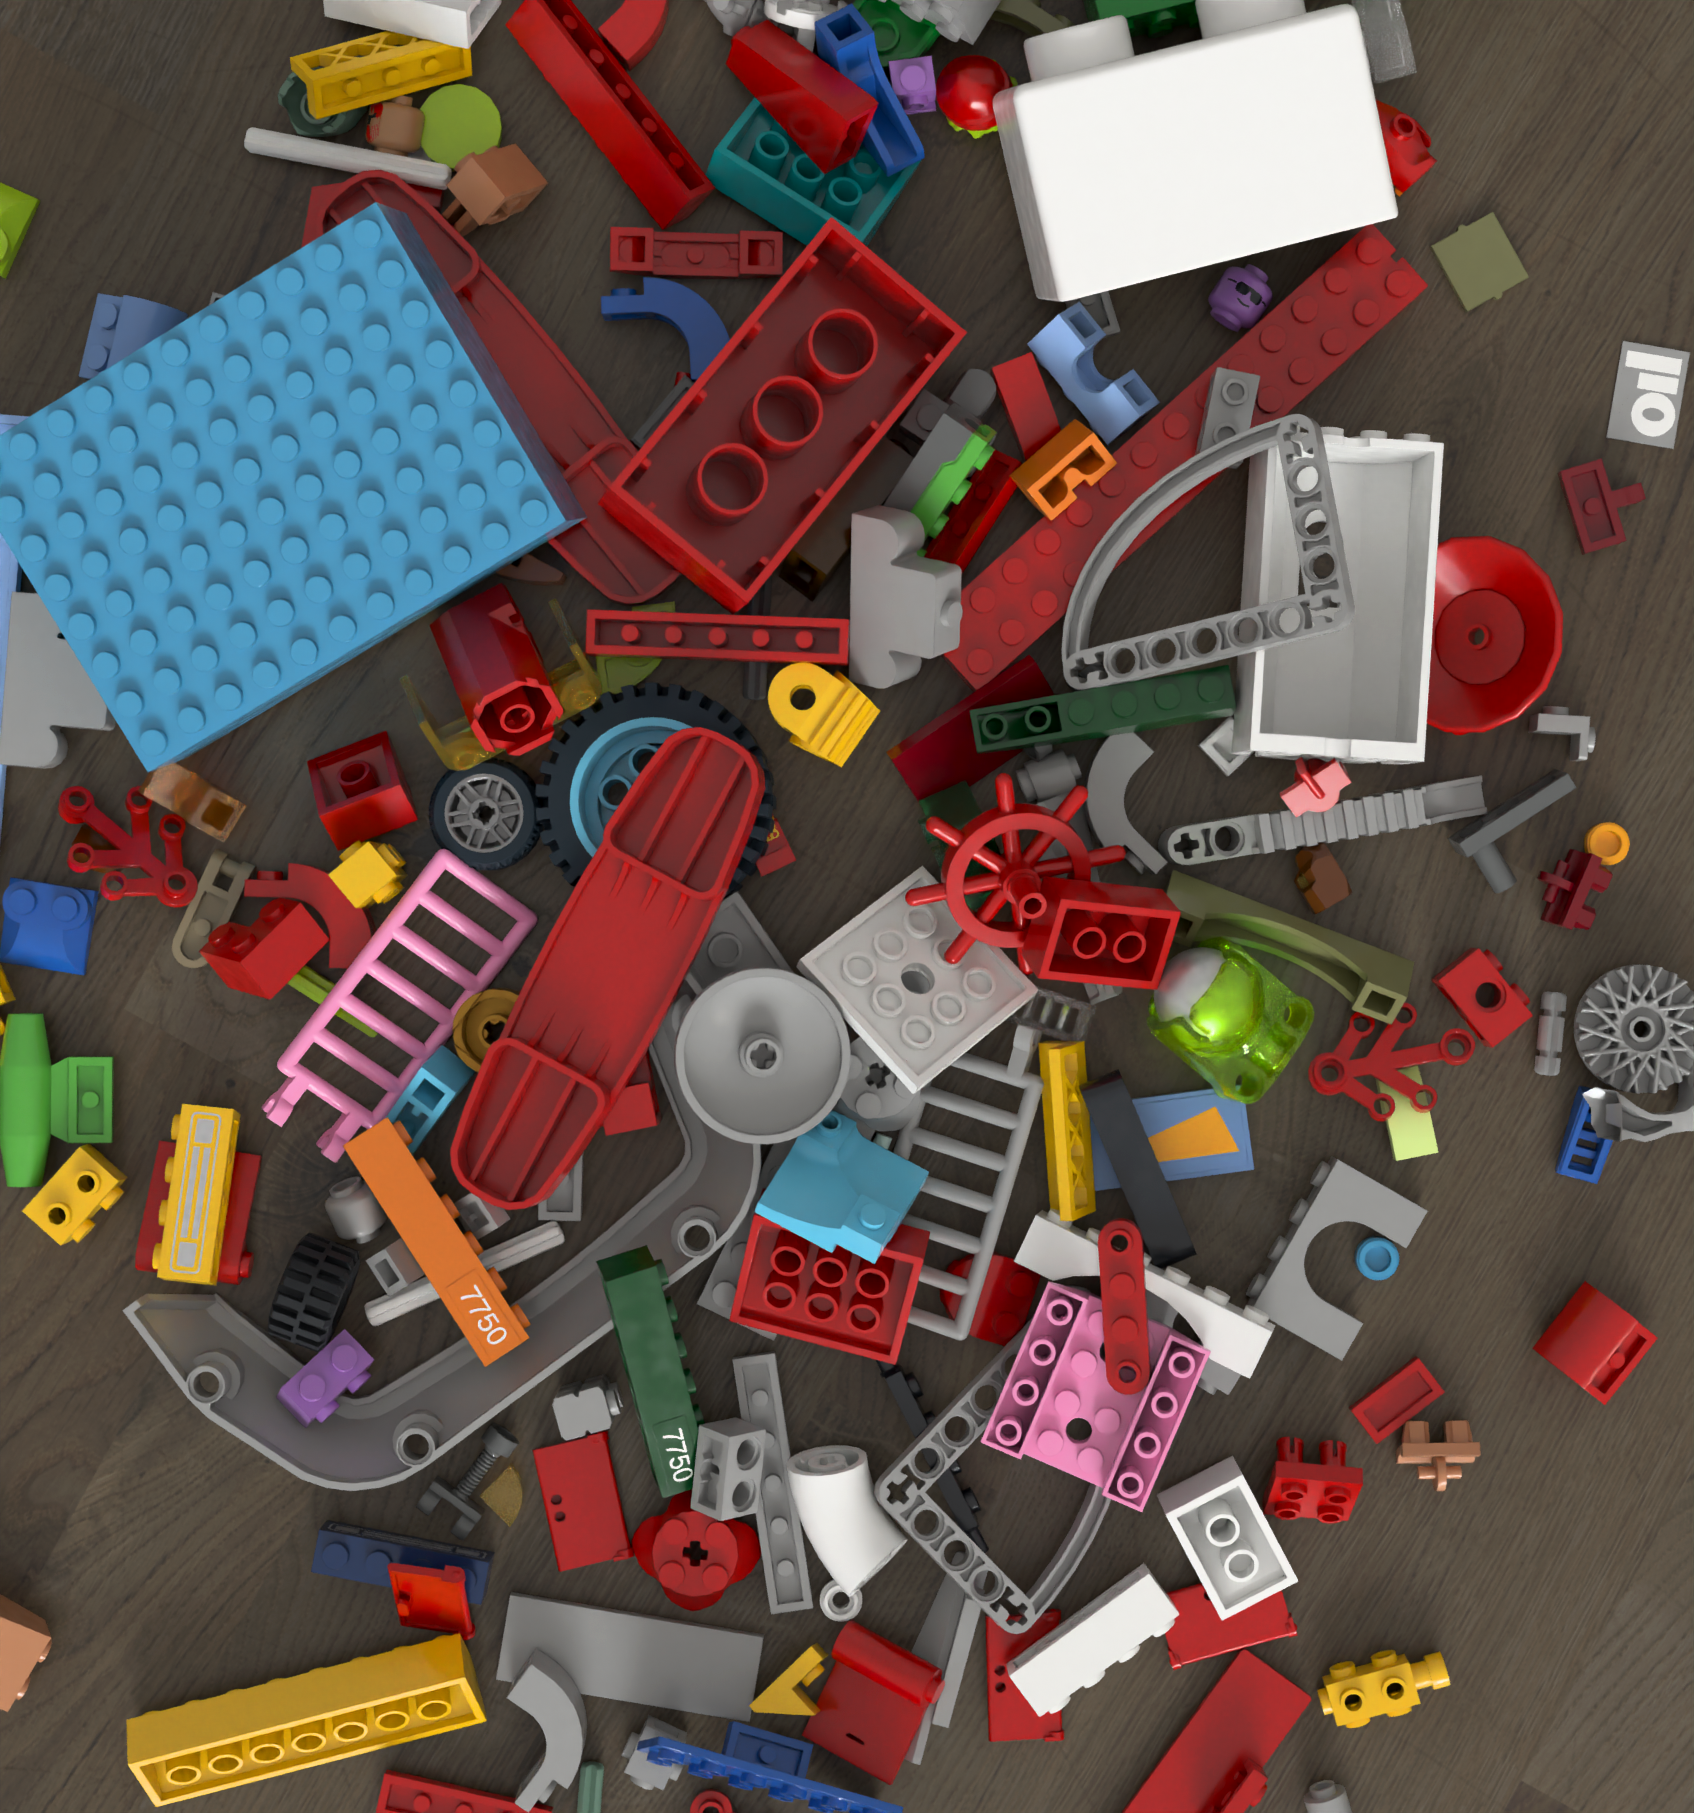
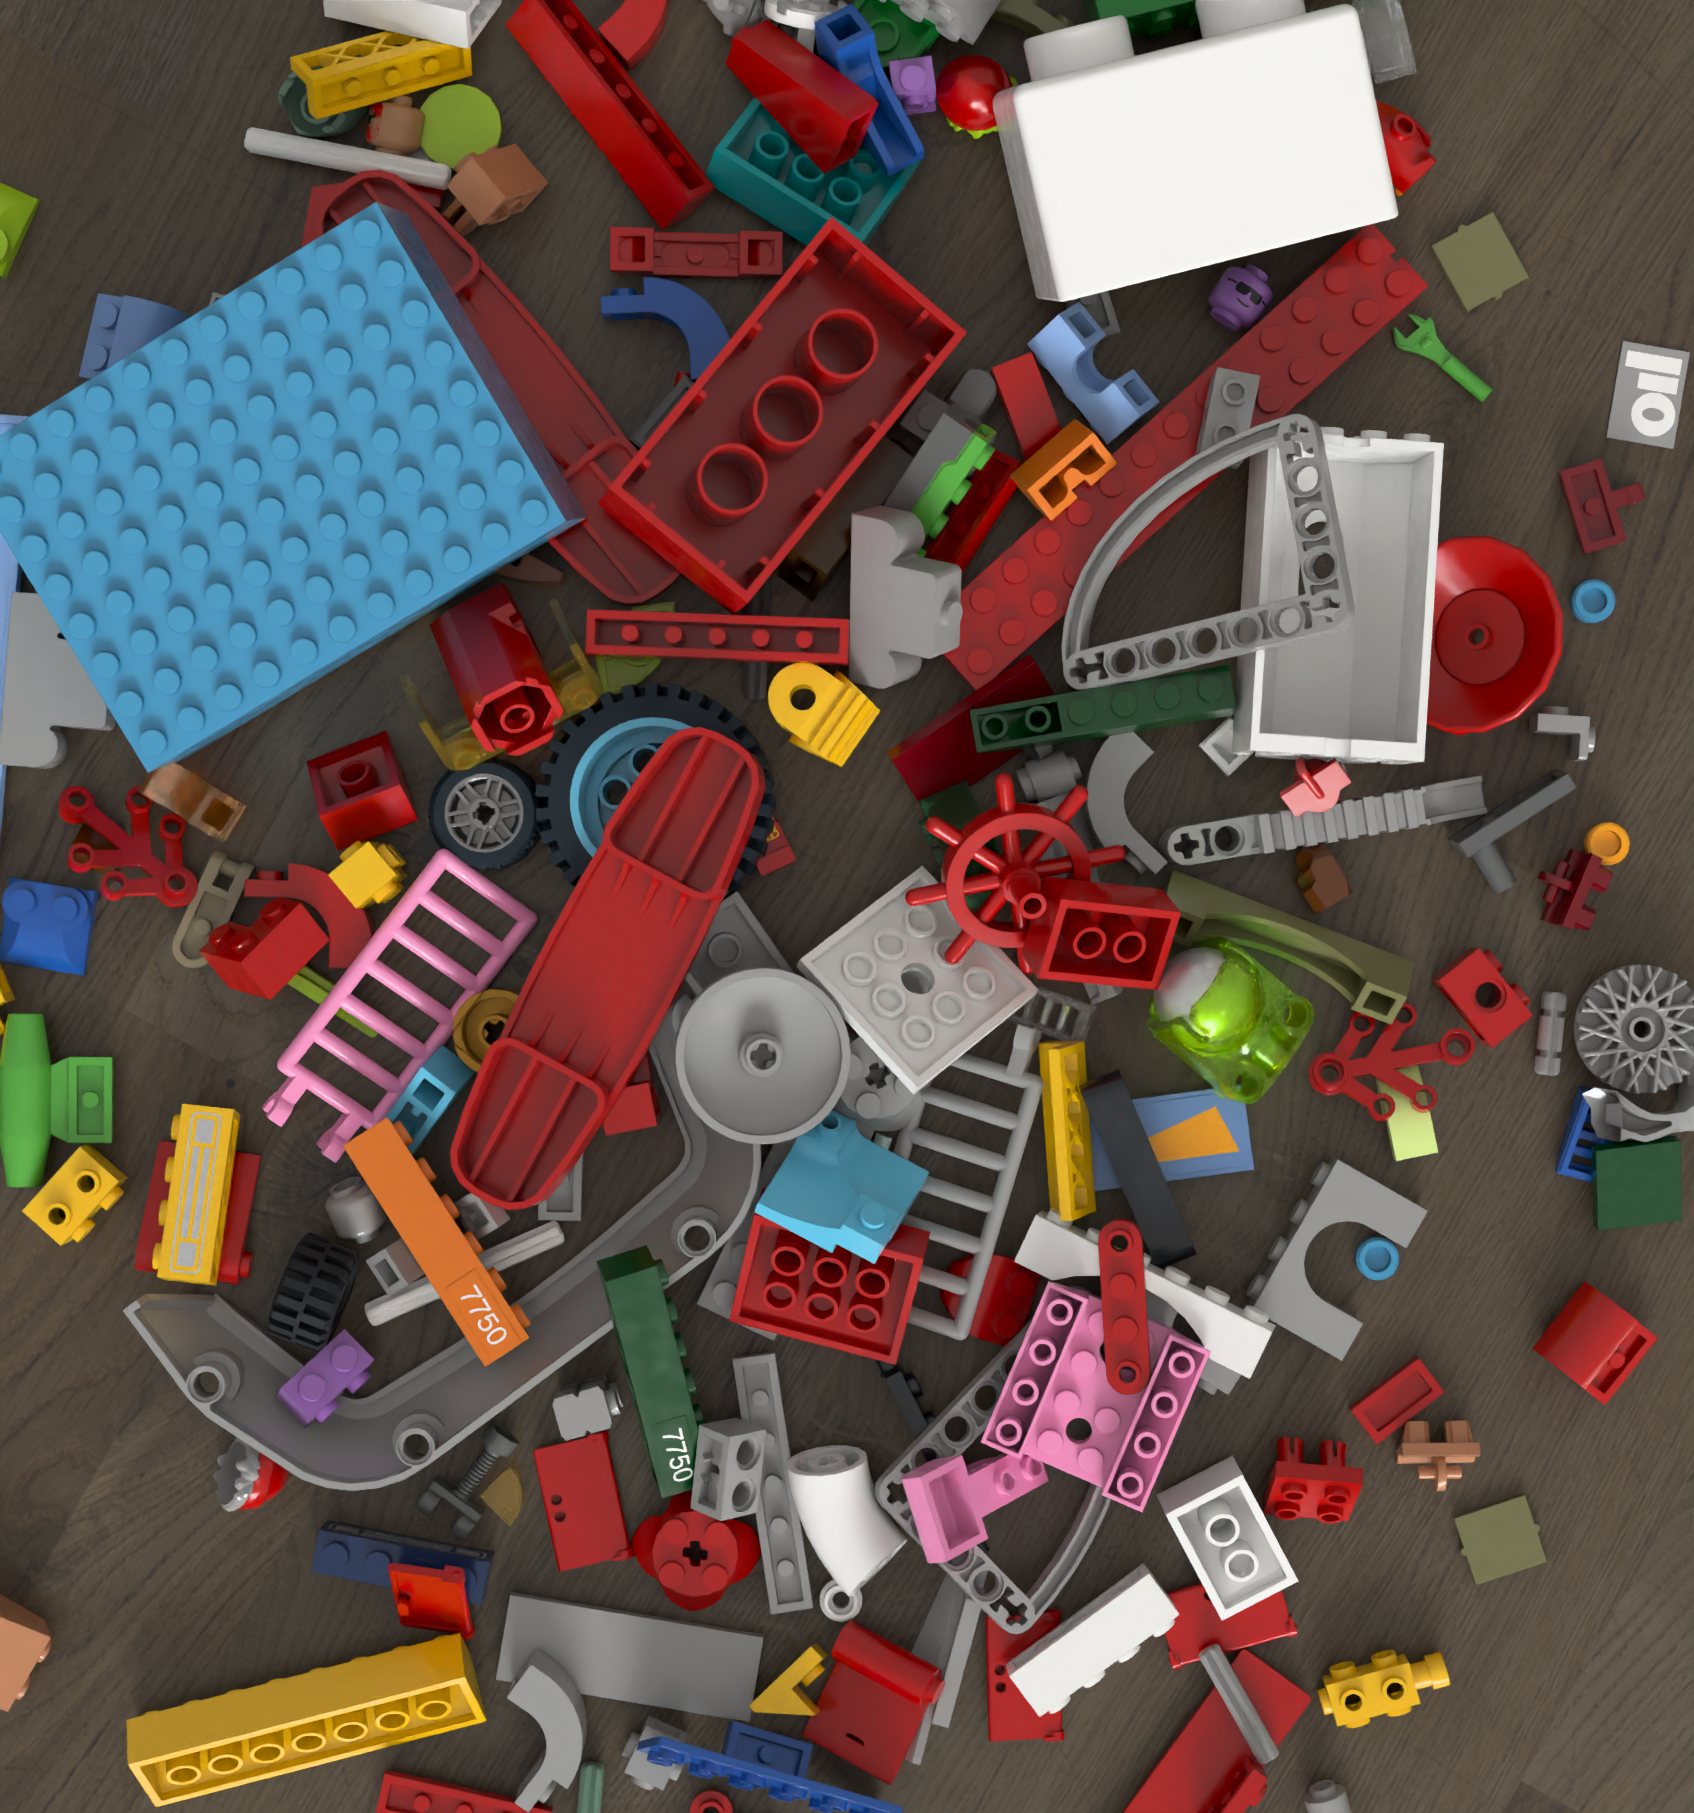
none -> light grey hair [214,1437,289,1512]
none -> bright pink plate [901,1452,1049,1563]
none -> light grey axle [1199,1644,1279,1764]
none -> bright green piece [1392,314,1493,403]
none -> olive piece [1453,1494,1547,1585]
none -> dark azure tile [1569,579,1615,623]
none -> dark green tile [1591,1135,1682,1231]

